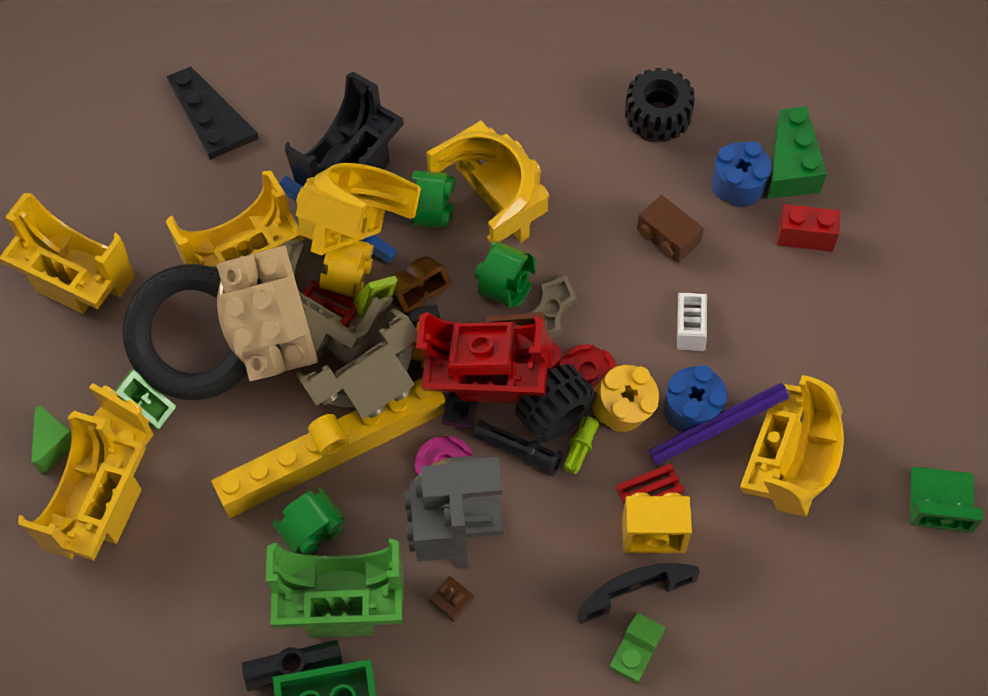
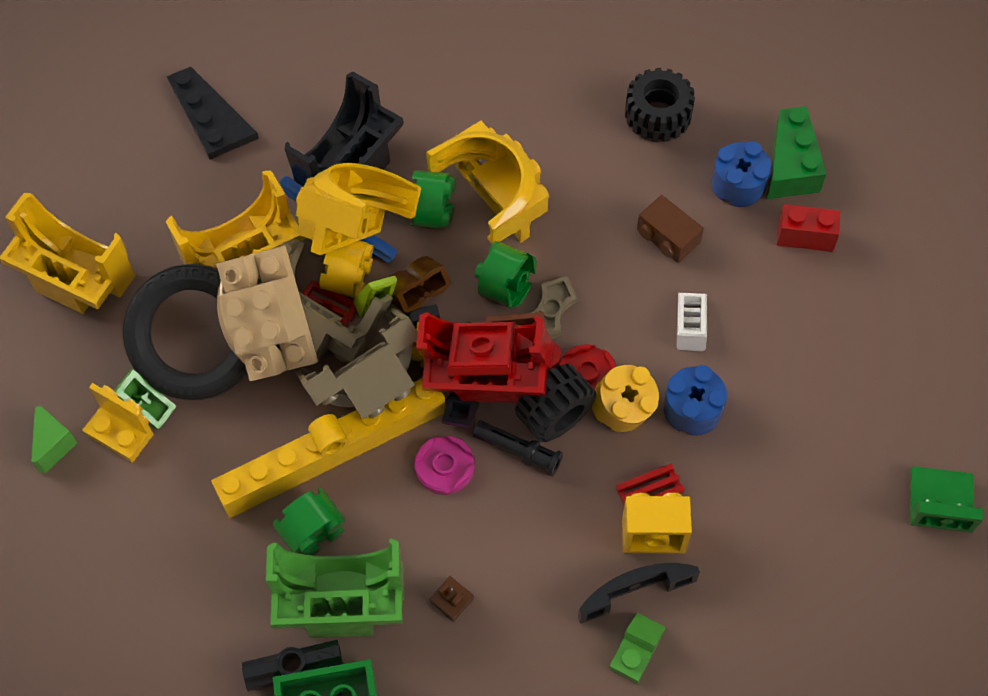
yellow piece [18,411,146,561] -> none
dark grey piece [404,456,503,568] -> none
lime axle [563,416,599,475] -> none
dark purple axle [649,383,790,465] -> none
yellow piece [740,375,844,517] -> none

